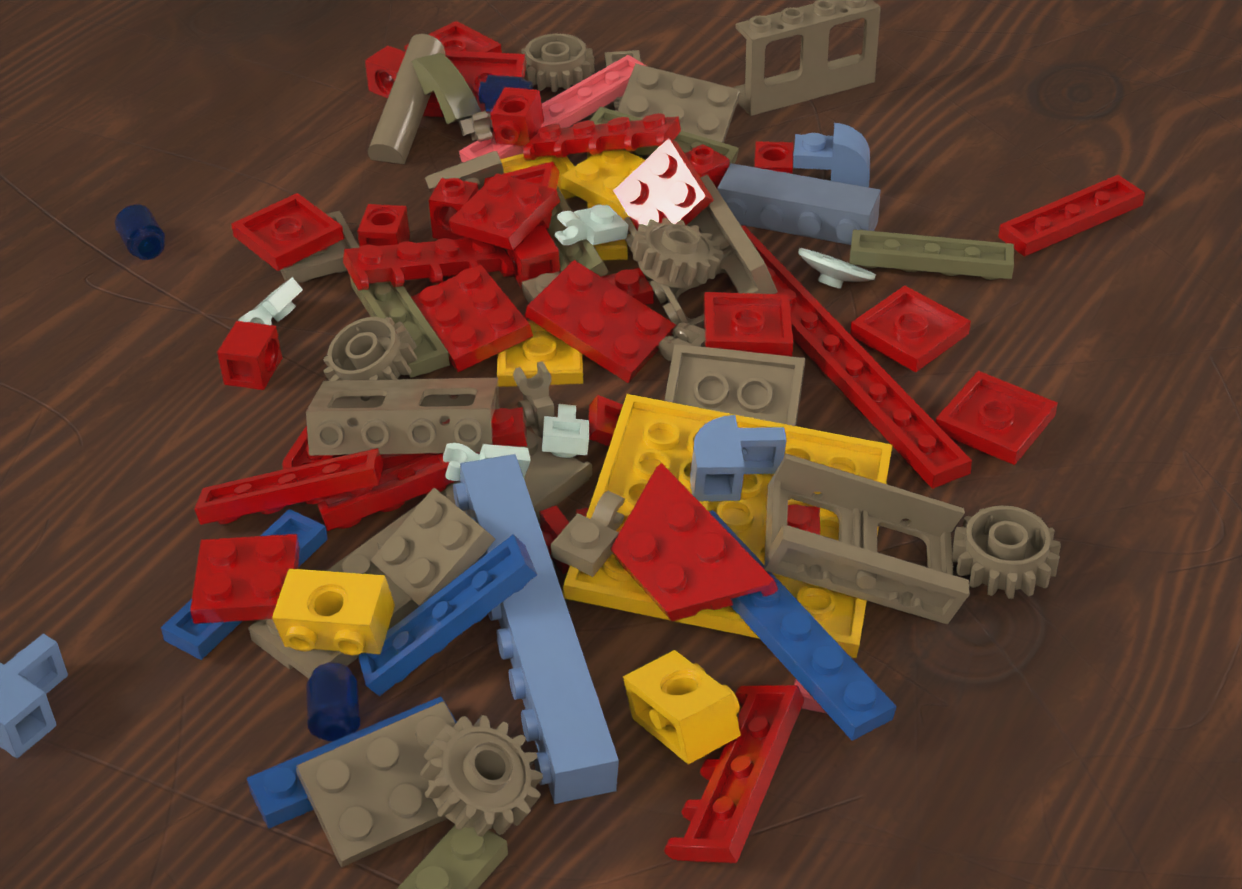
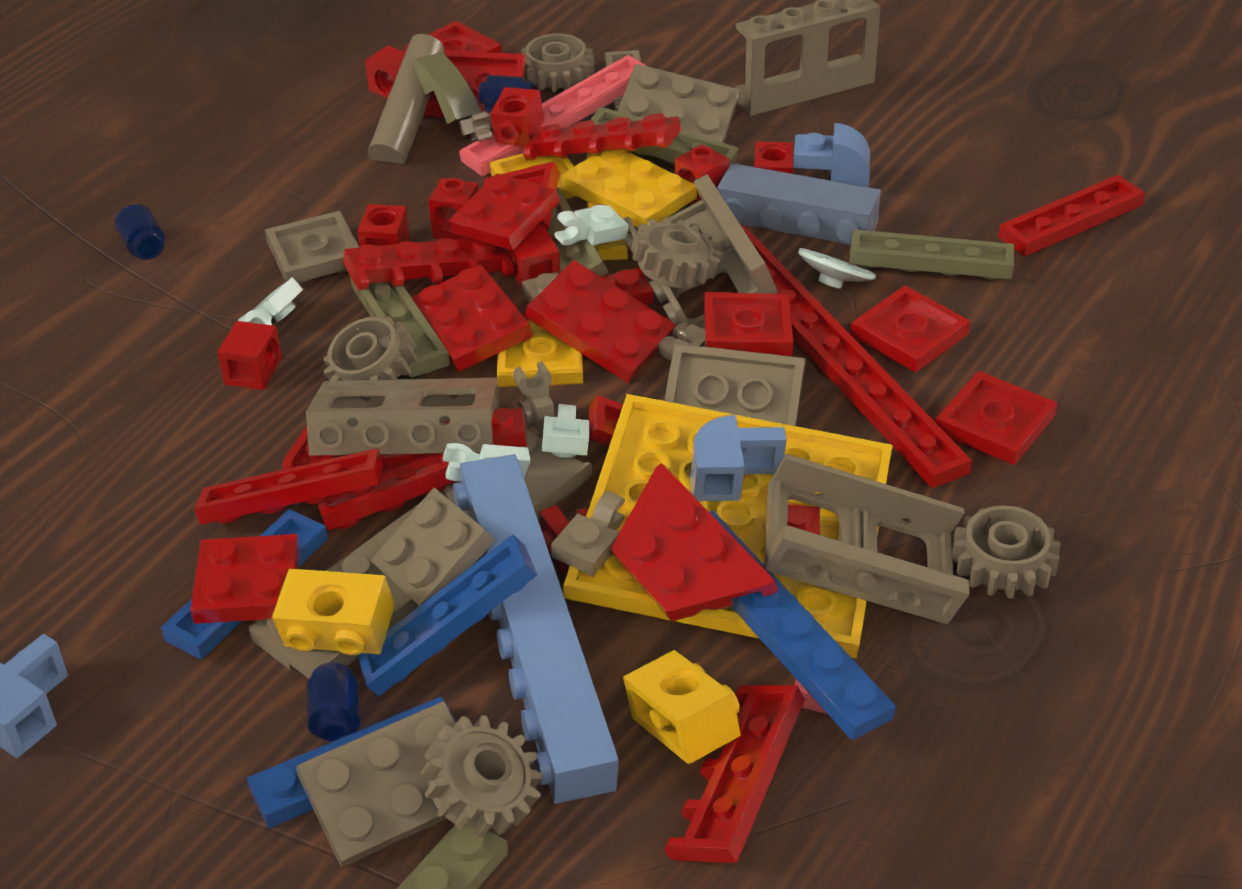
red plate [231,193,344,271] -> none
dark tan plate [425,151,504,194] -> none
plate [613,138,714,231] -> none

